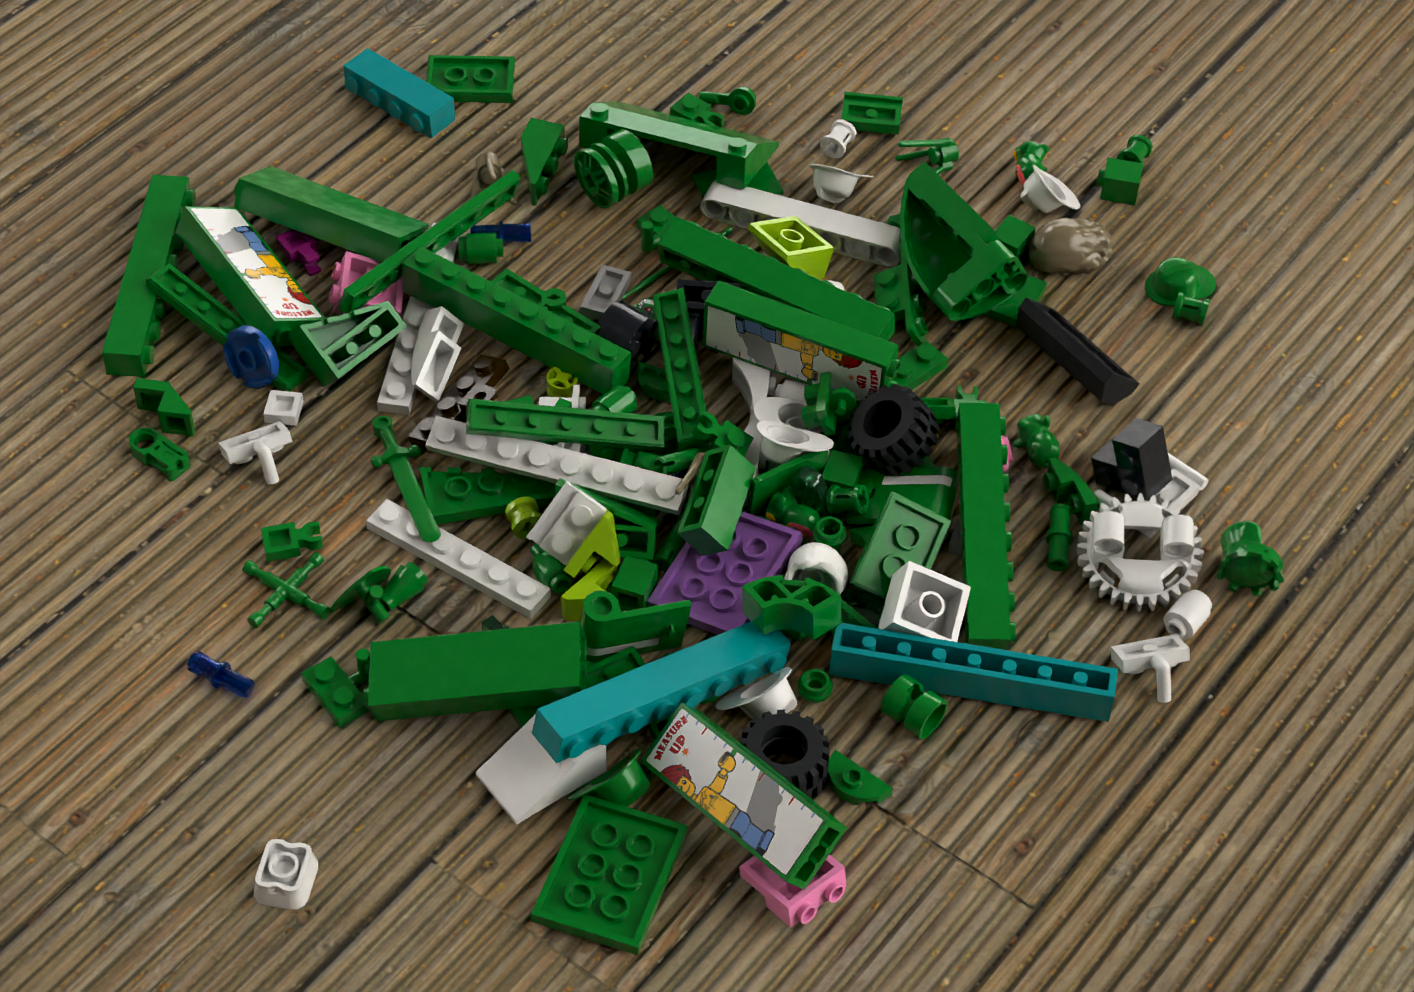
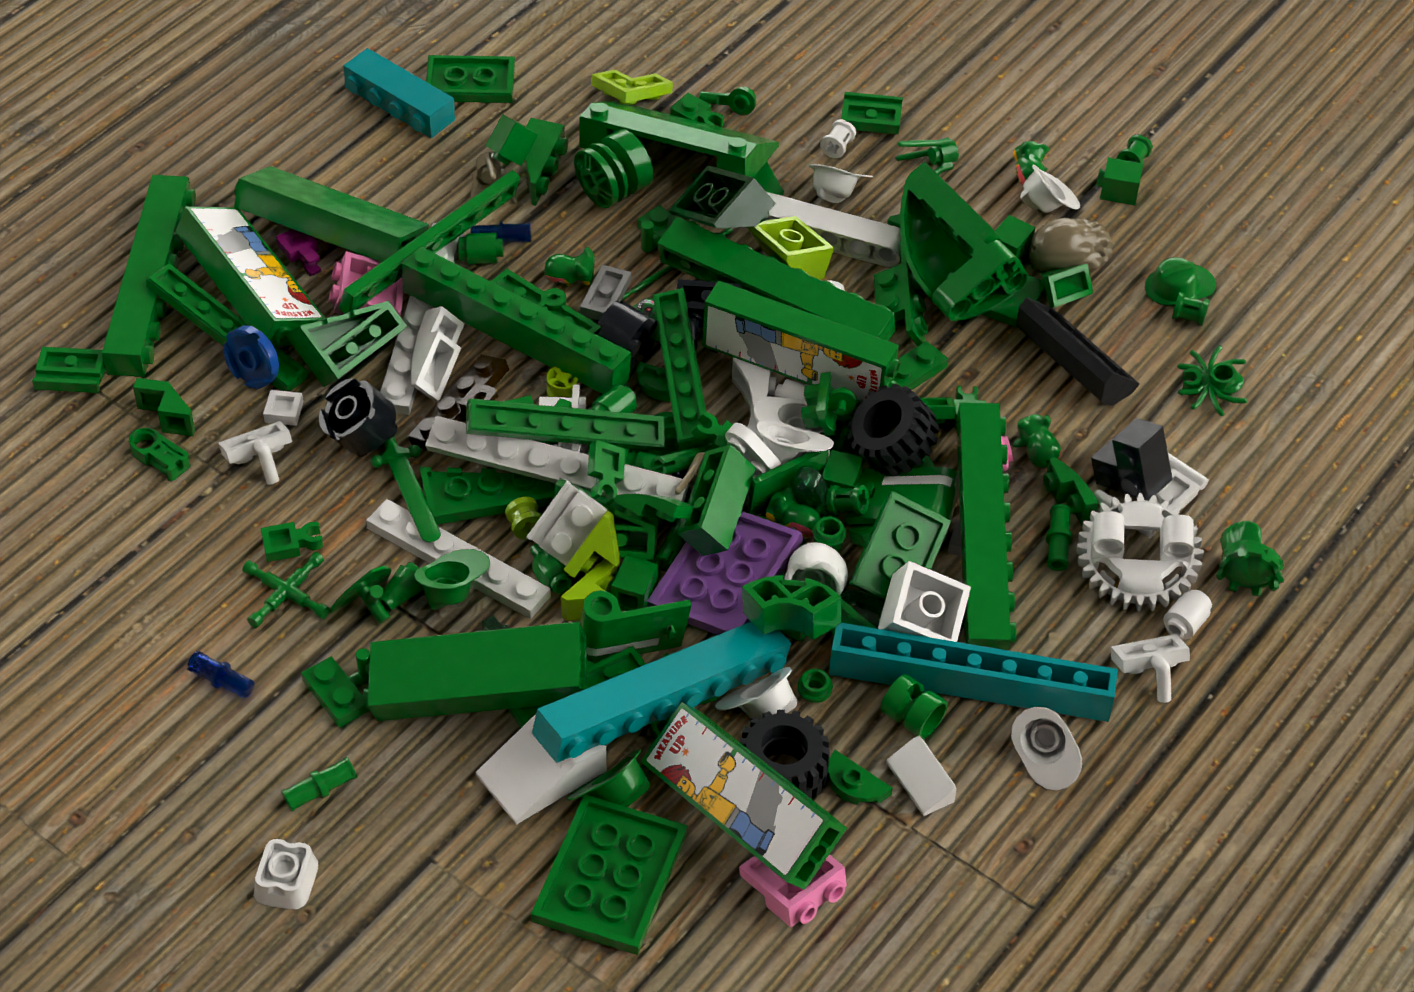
none -> green plate [32,347,105,393]
none -> green pin [281,757,357,811]
none -> black brick [319,378,398,457]
none -> green piece [414,549,491,610]
none -> green brick [485,114,539,166]
none -> green animal [544,247,595,286]
none -> green plate [587,440,626,504]
none -> lime plate [591,70,673,105]
none -> green slope [614,493,694,522]
none -> dark green slope [668,166,776,228]
none -> white plate [725,423,781,477]
none -> white slope [886,735,957,816]
none -> white piece [1011,707,1082,790]
none -> green slope [1040,263,1093,308]
none -> green animal [1177,345,1247,416]

